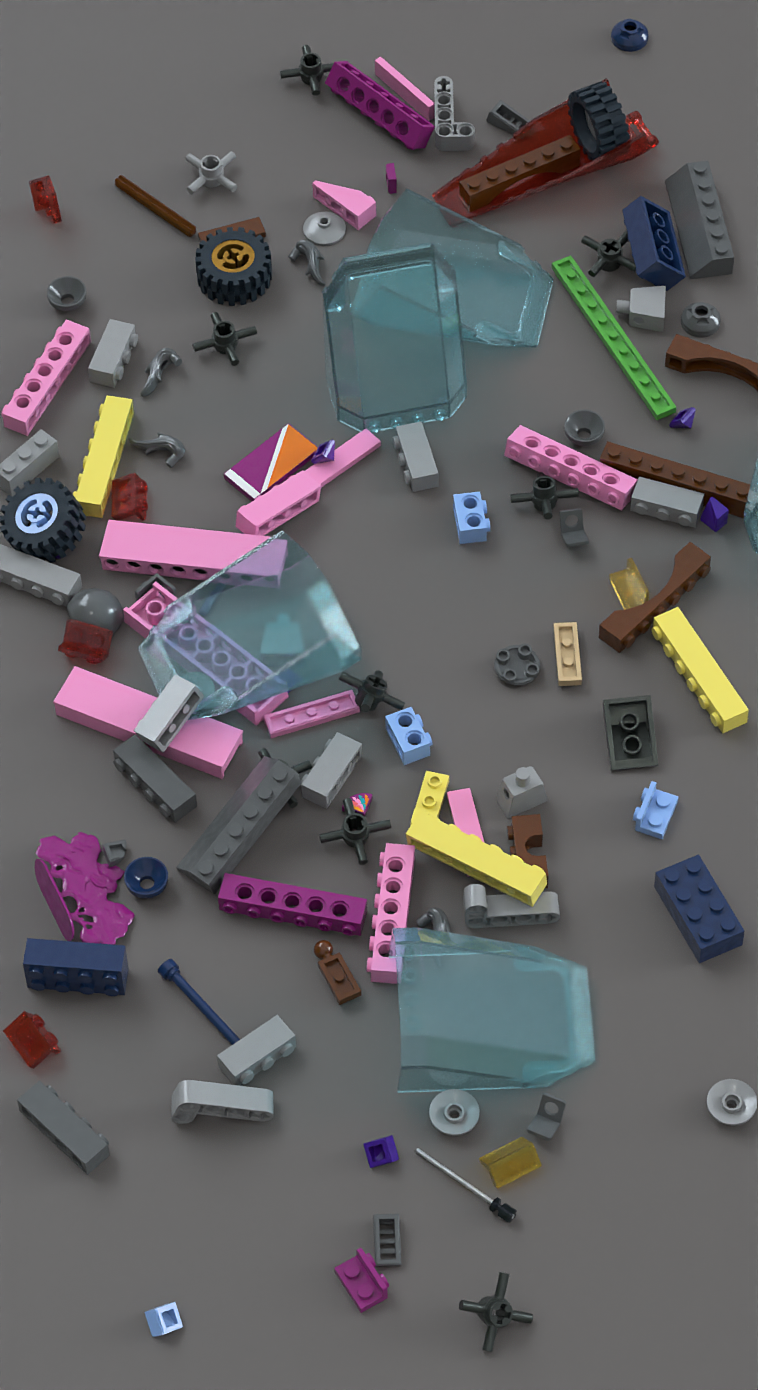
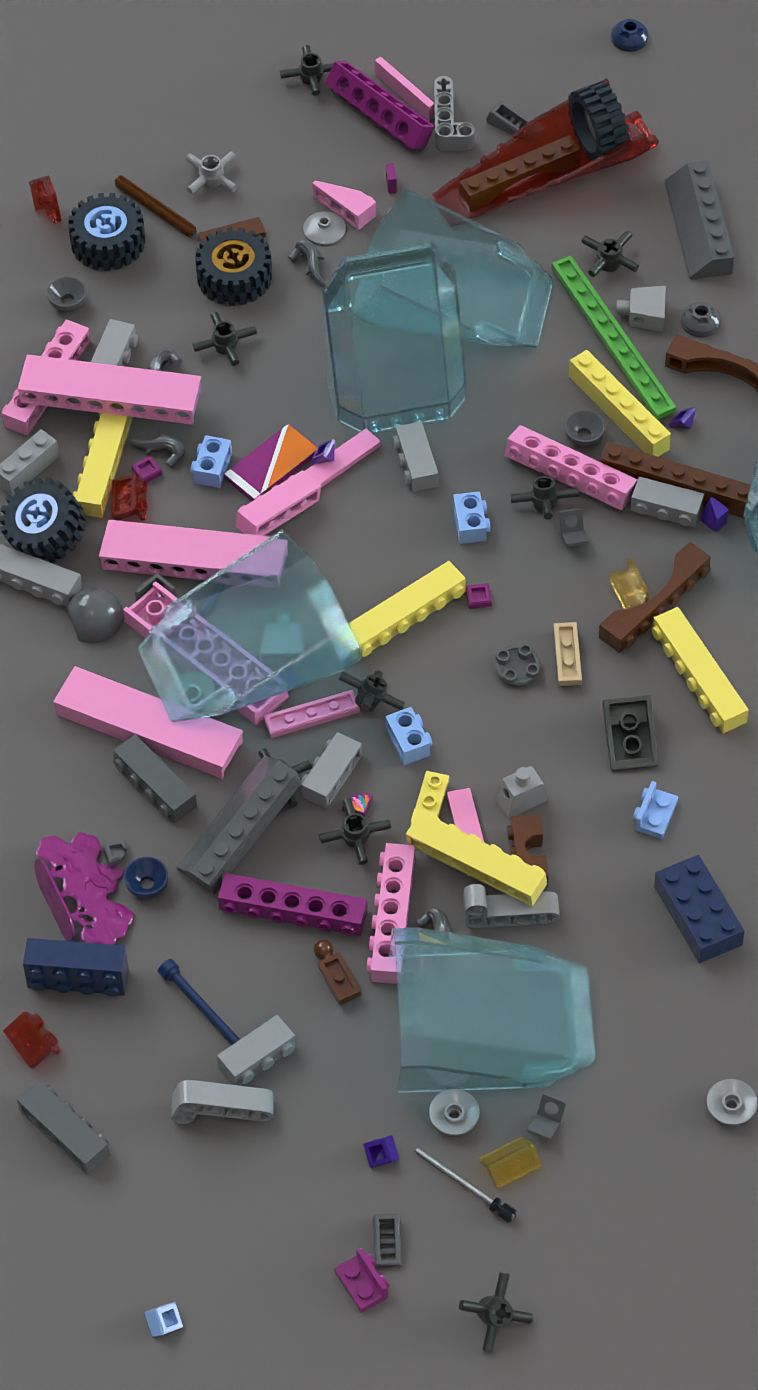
clear red bracket [58,619,113,664] -> none
brick [134,674,205,753] -> none
dark blue brick [622,196,686,291] -> none
none -> bright pink tile [18,354,201,425]
none -> black wheel [68,193,145,271]
none -> magenta tile [131,456,163,485]
none -> light blue brick [191,435,232,488]
none -> light yellow brick [339,561,466,661]
none -> magenta tile [466,583,492,609]
none -> light yellow brick [569,350,671,457]

